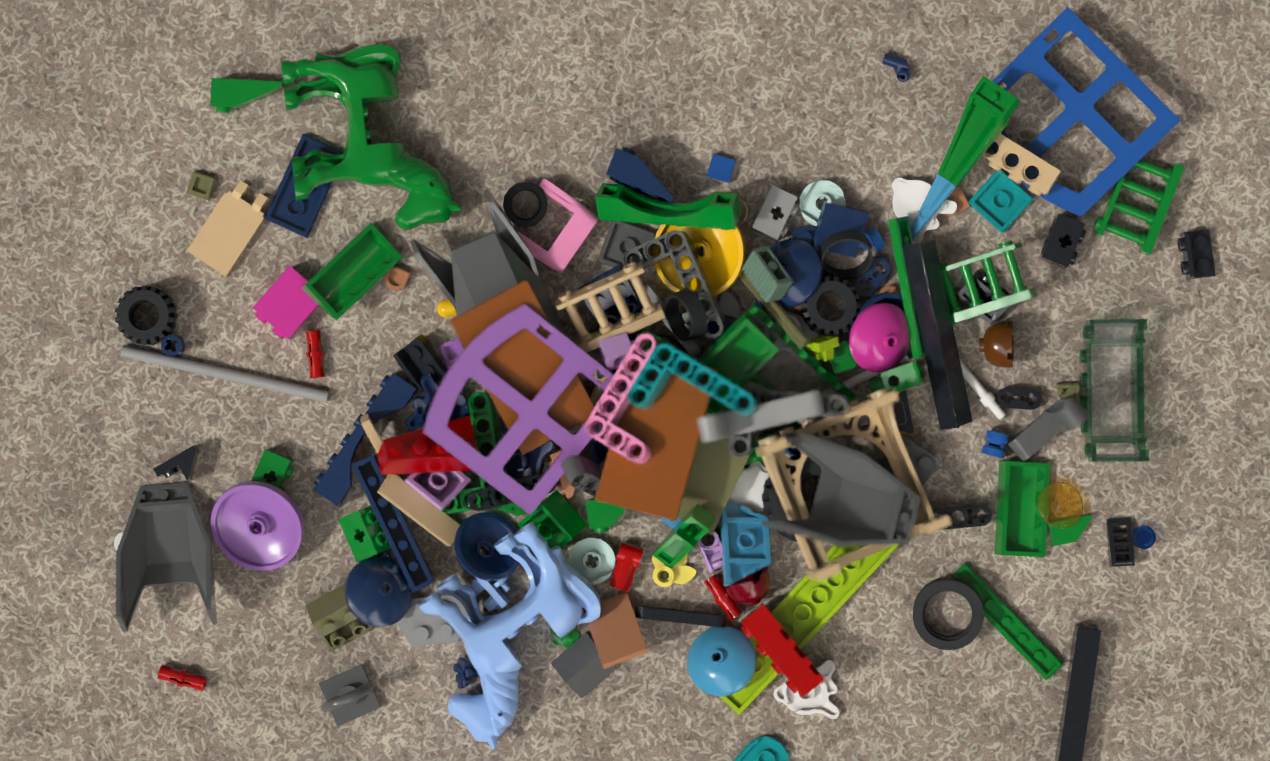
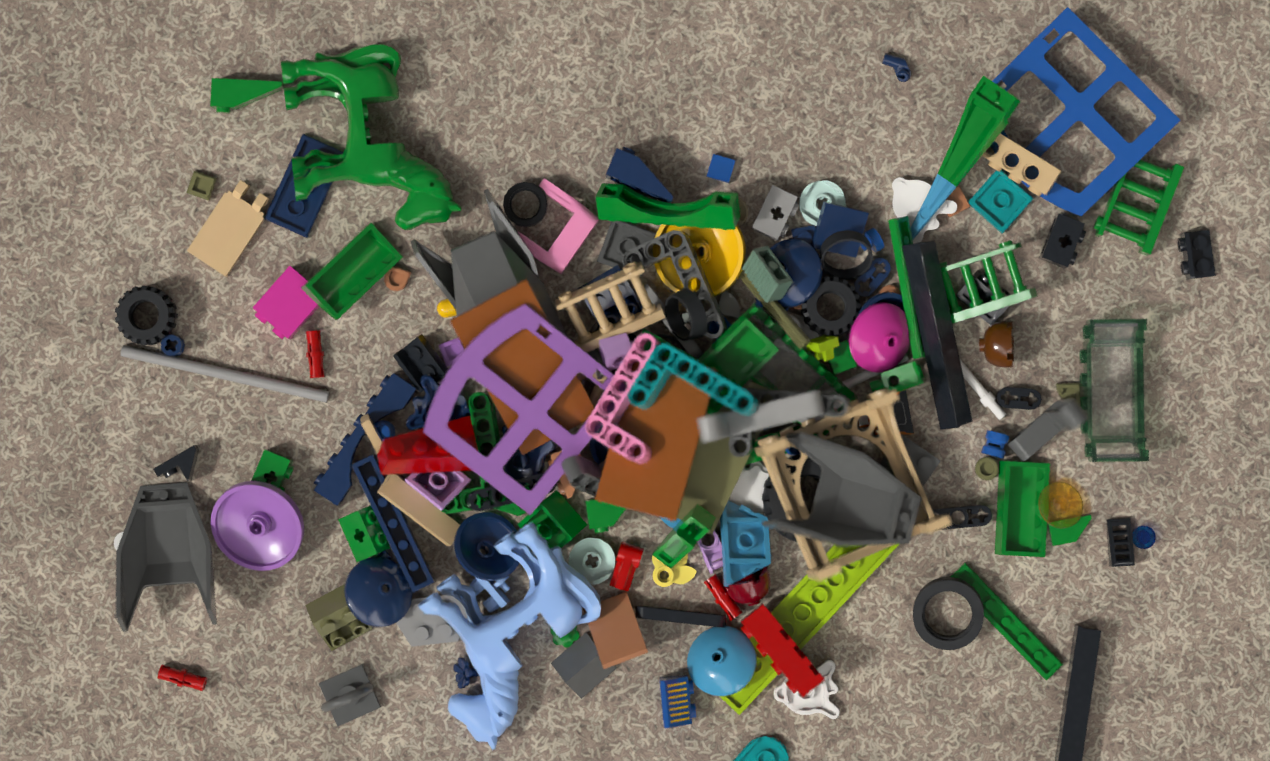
none -> blue tile [374,420,396,440]
none -> blue slope [659,675,696,729]
none -> olive tile [975,457,999,480]

